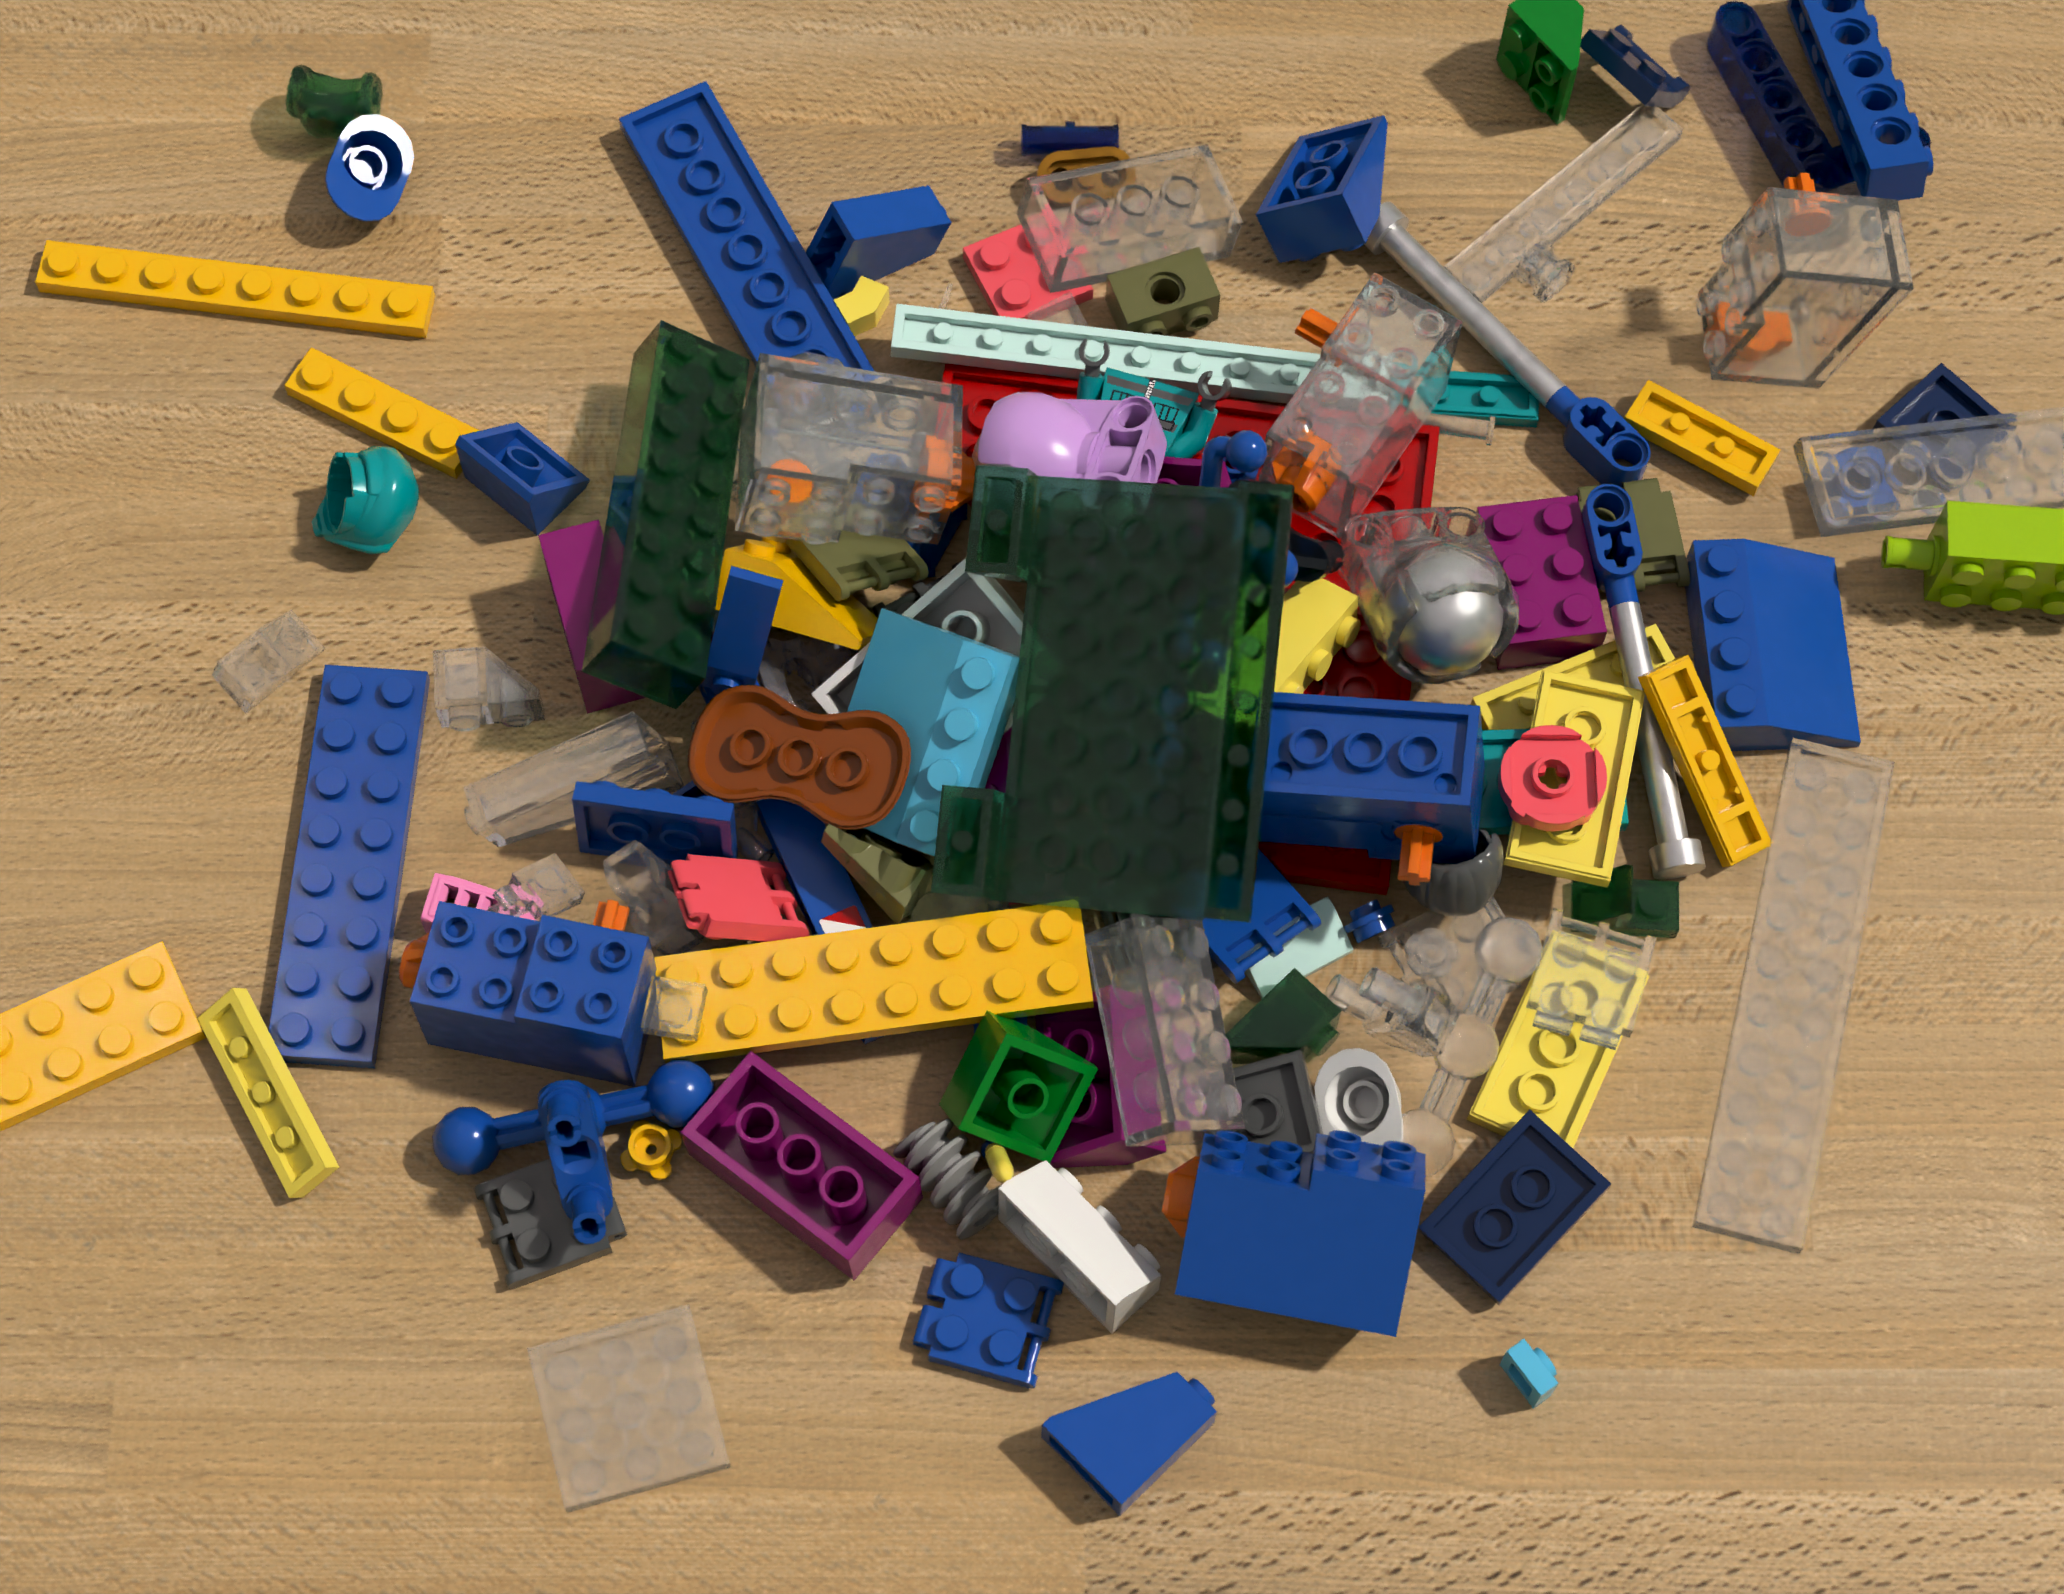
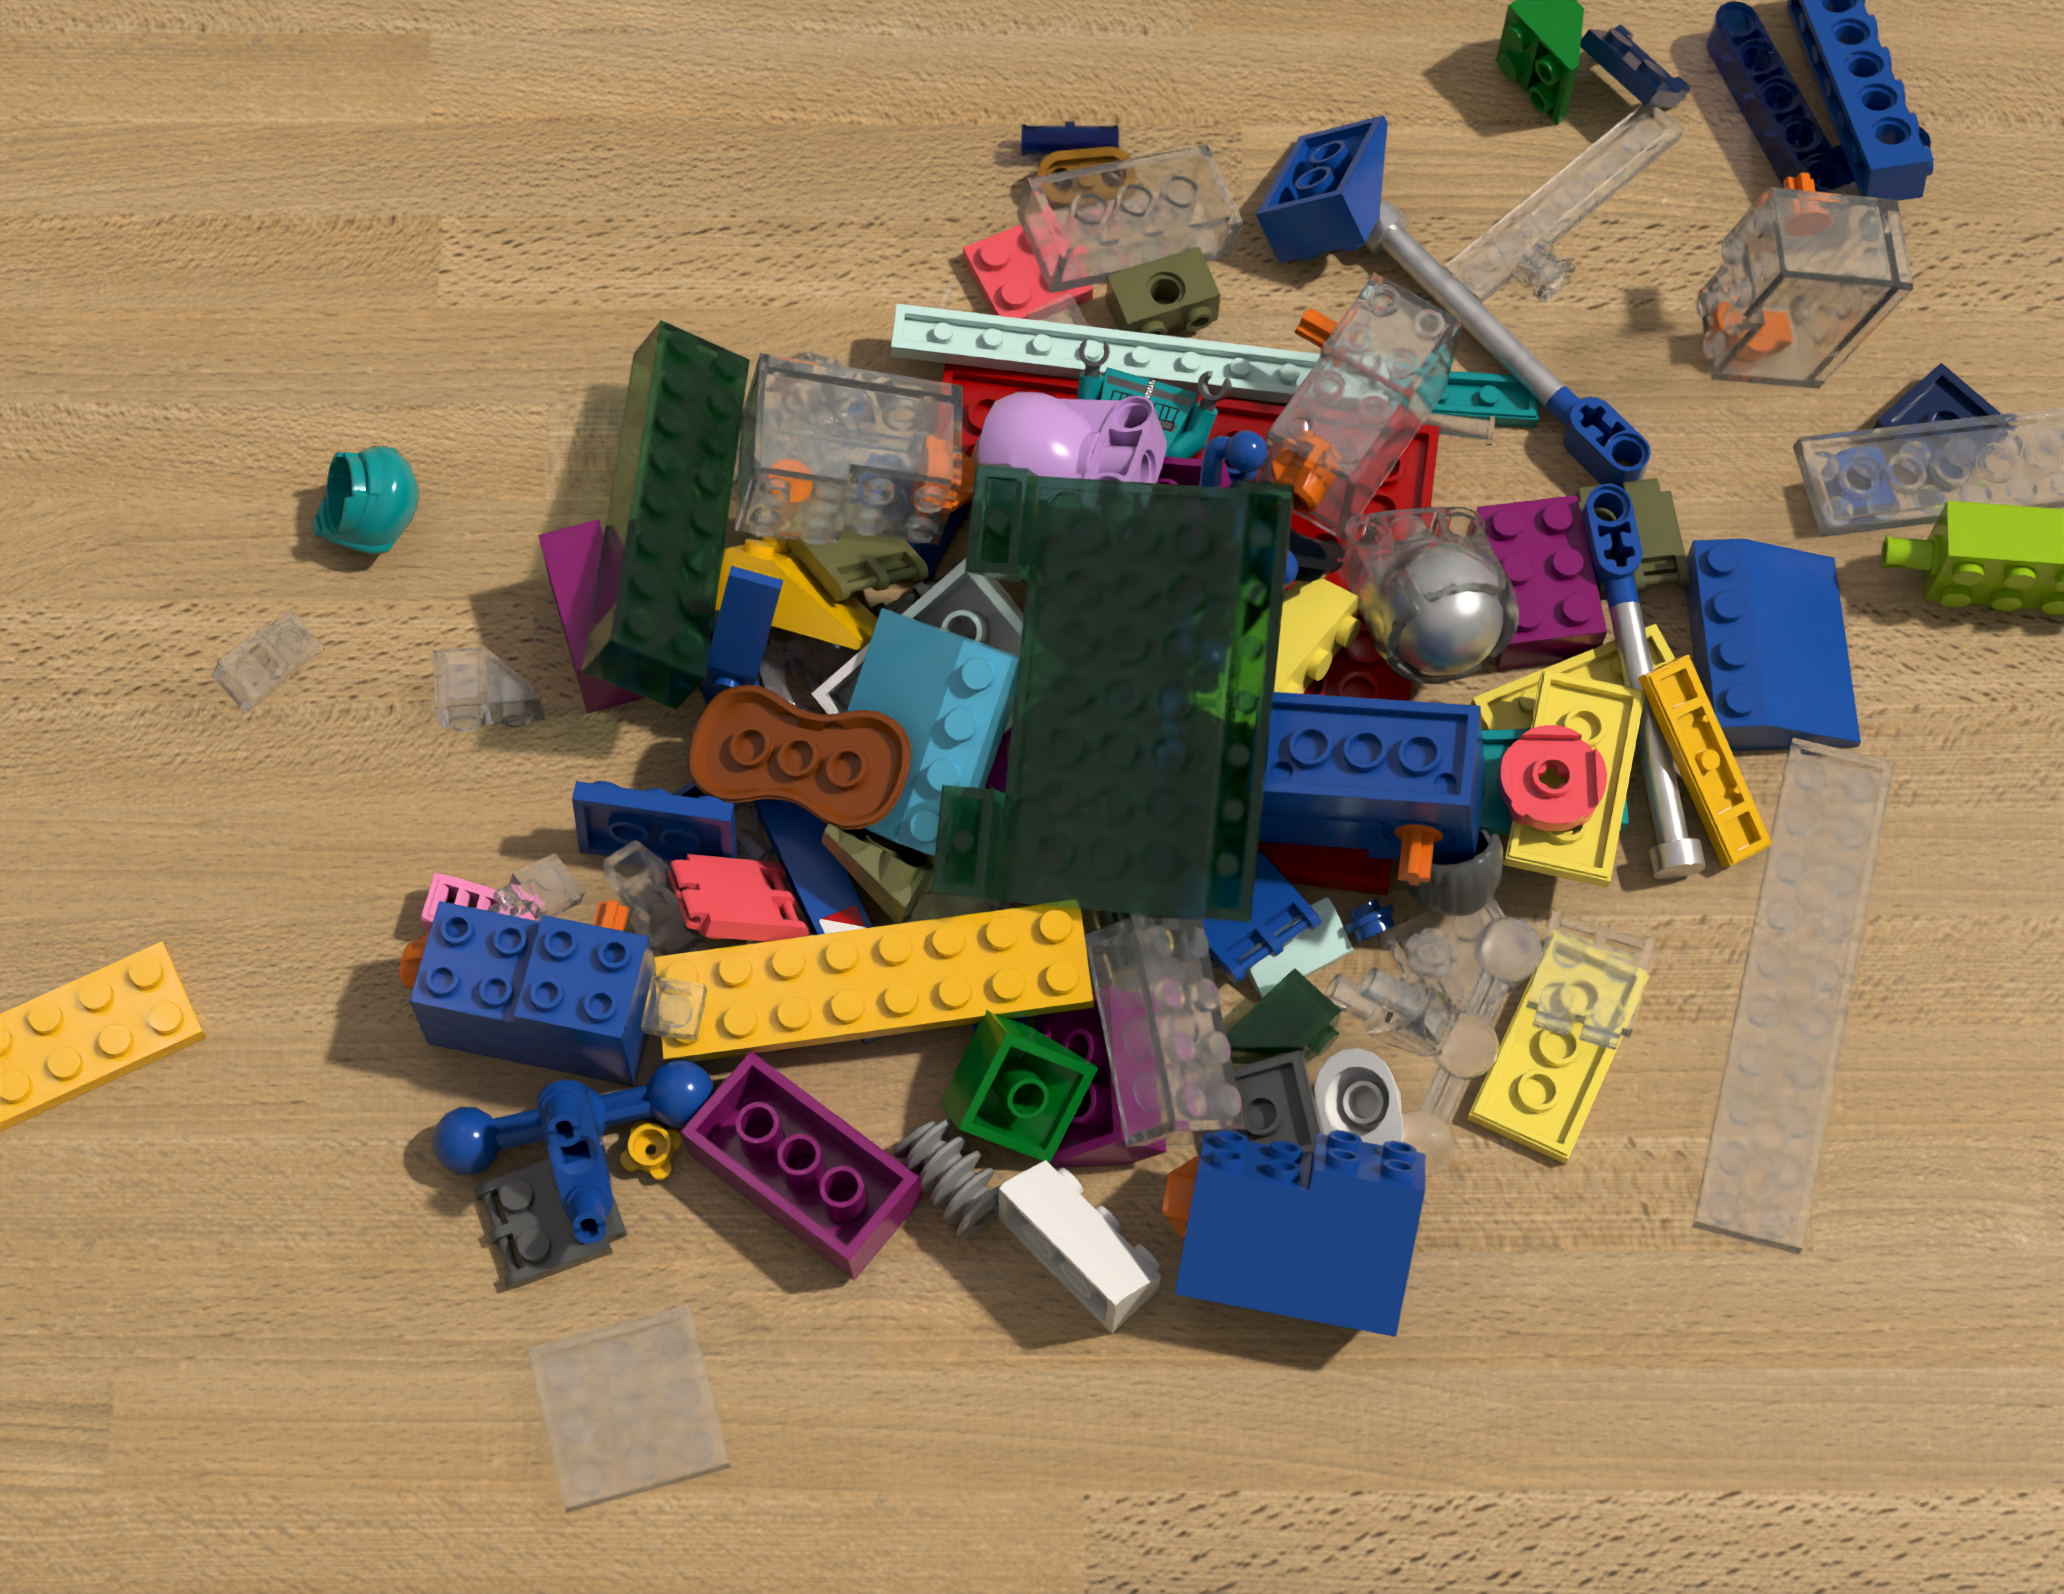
yellow plate [35,240,435,339] -> none
light yellow plate [197,988,339,1198] -> none
blue plate [268,665,430,1069] -> none
yellow plate [284,347,480,479] -> none
clear green hair [285,65,383,140] -> none
blue piece [325,114,414,222] -> none
blue slope [455,422,590,536] -> none
clear slope [463,711,684,847] -> none
blue plate [619,81,881,431] -> none
blue slope [806,185,951,300] -> none
light yellow piece [834,275,890,337] -> none
blue plate [913,1252,1064,1389] -> none
light yellow piece [980,1140,1014,1183] -> none
blue slope [1041,1372,1217,1516] -> none
dark blue plate [1418,1109,1611,1305] -> none
medium azure plate [1499,1339,1558,1409] -> none
clear green slope [1571,865,1679,938] -> none
yellow plate [1624,380,1781,496] -> none

